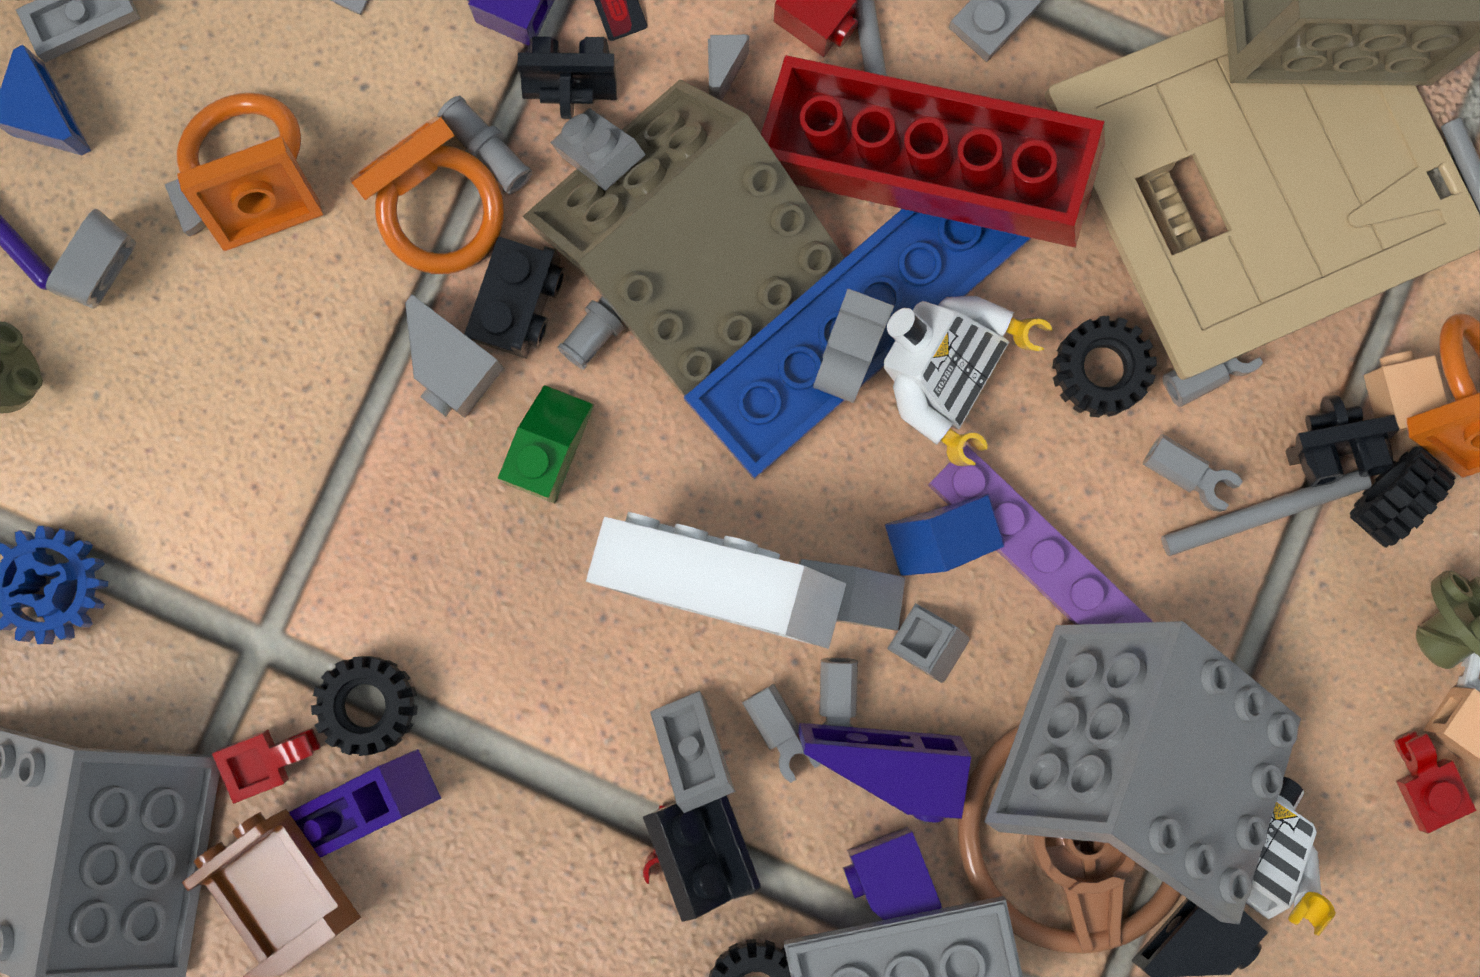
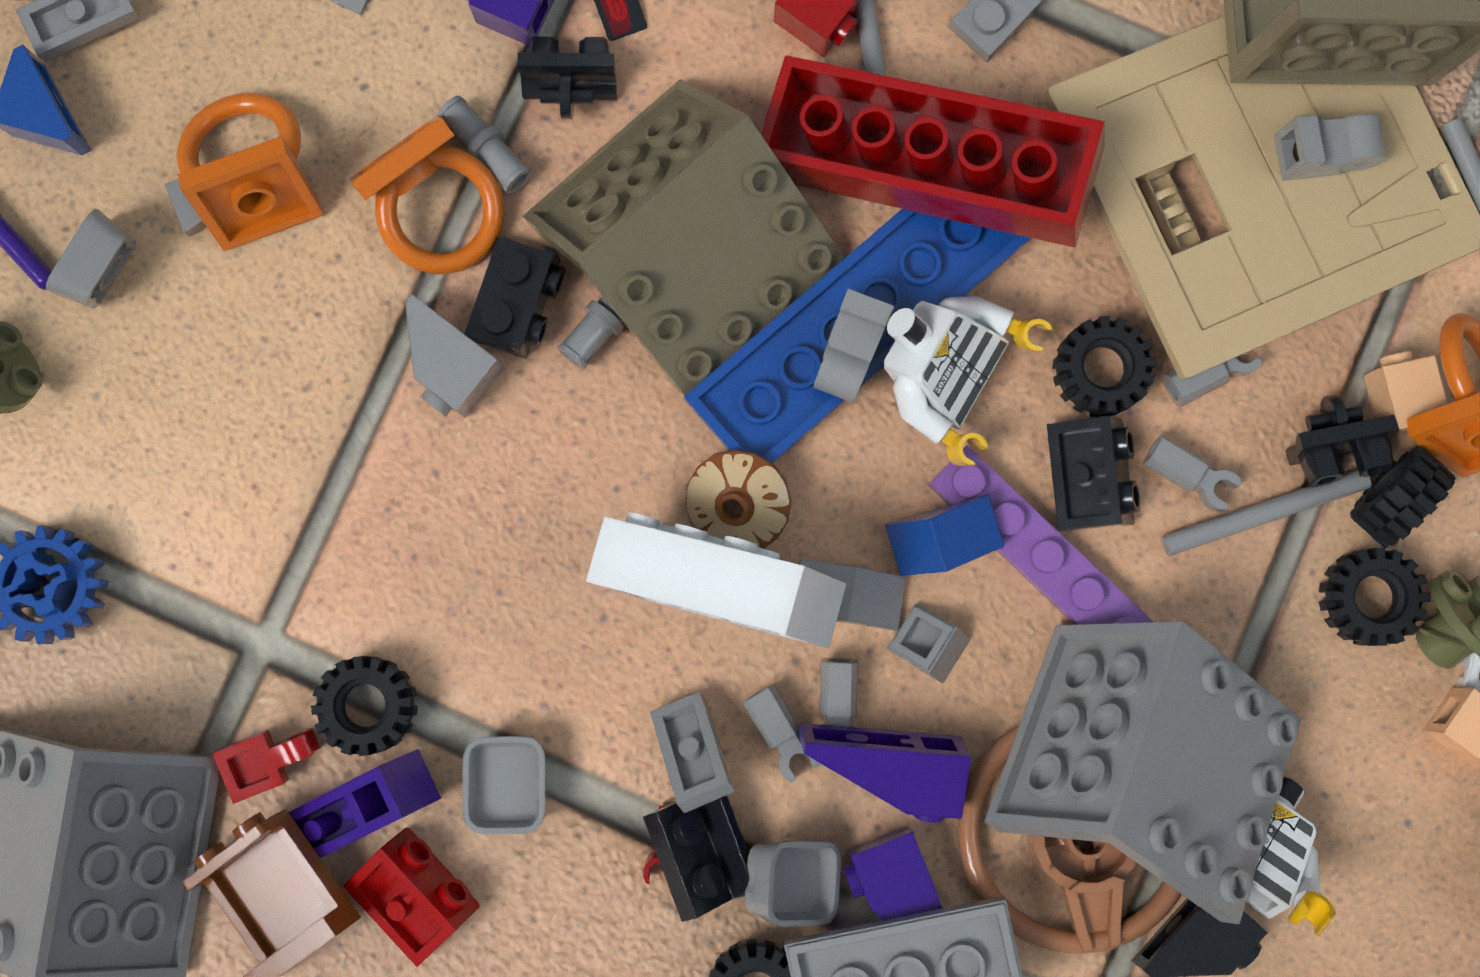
green slope [498,385,594,504] -> none
light grey plate [550,108,646,191] -> none
light grey slope [708,34,749,101] -> none
red plate [1394,731,1477,834] -> none
none -> red bracket [343,827,480,967]
none -> light grey piece [462,736,546,834]
none -> tan dish [685,449,792,549]
none -> light grey piece [745,841,841,927]
none -> black bracket [1047,416,1140,531]
none -> light grey leg [1274,114,1387,181]
none -> black tyre [1319,547,1431,646]

